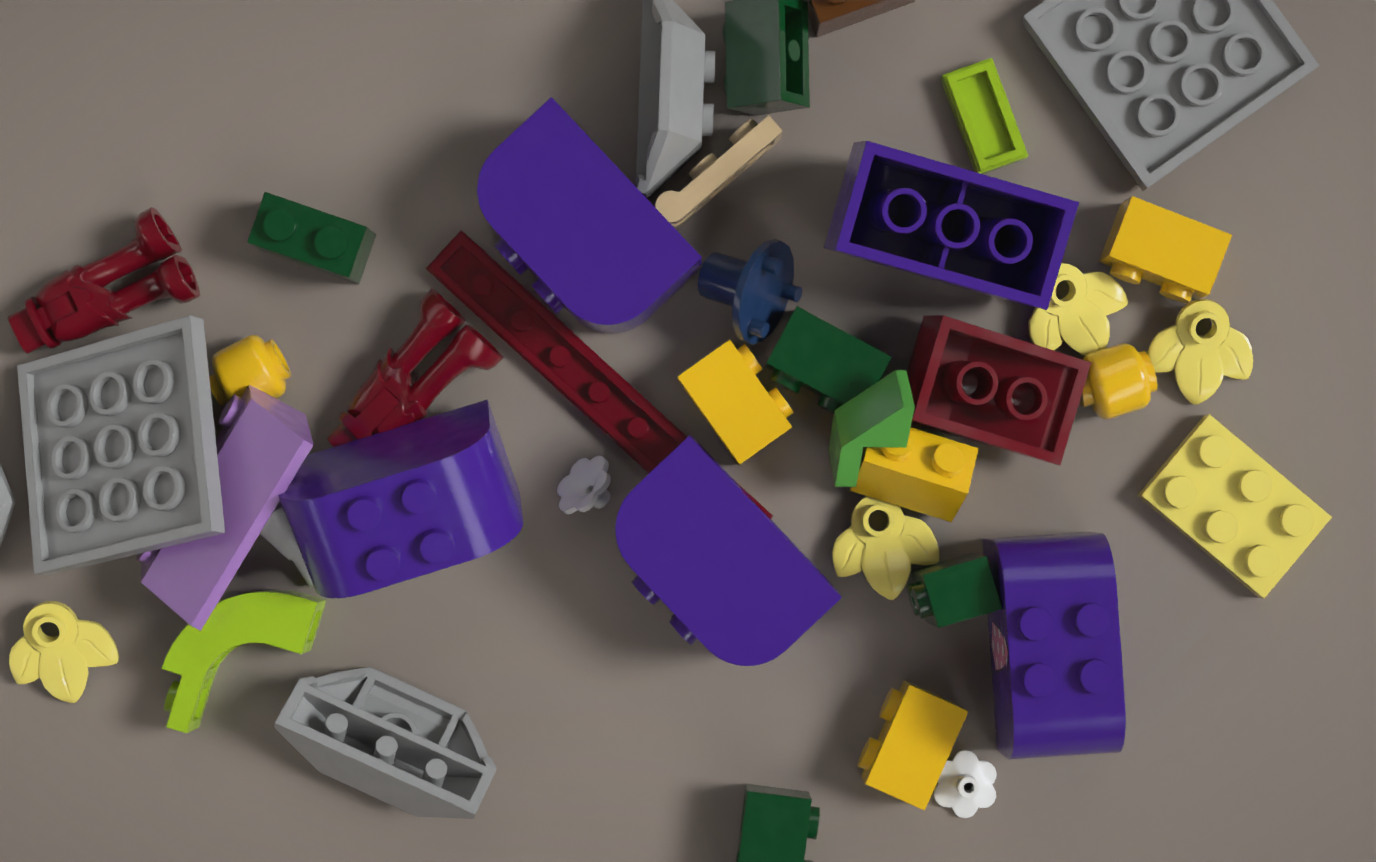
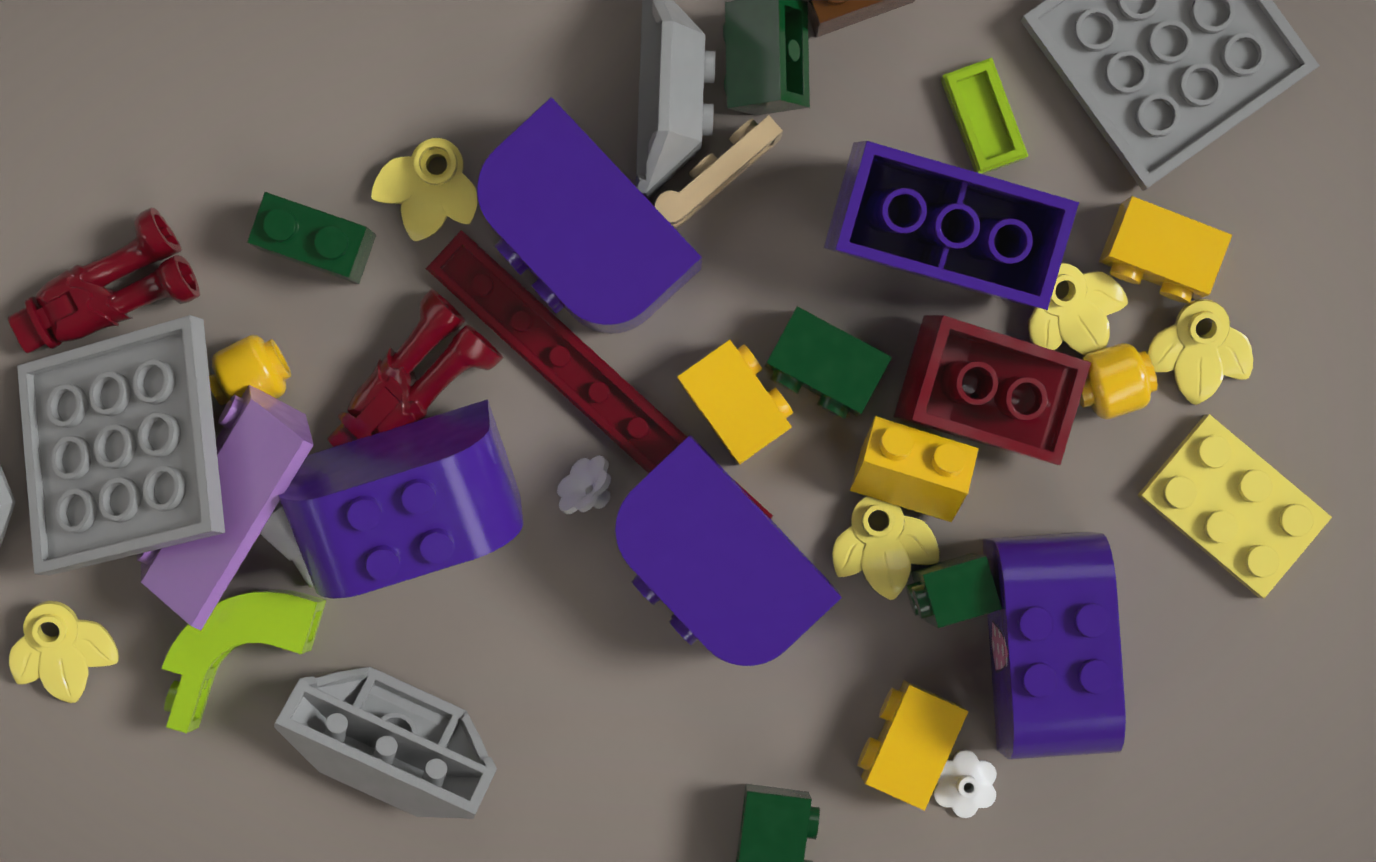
dark blue piece [698,239,802,345] -> none
bright green slope [828,370,915,487] -> none
none -> light yellow plate [371,138,478,242]

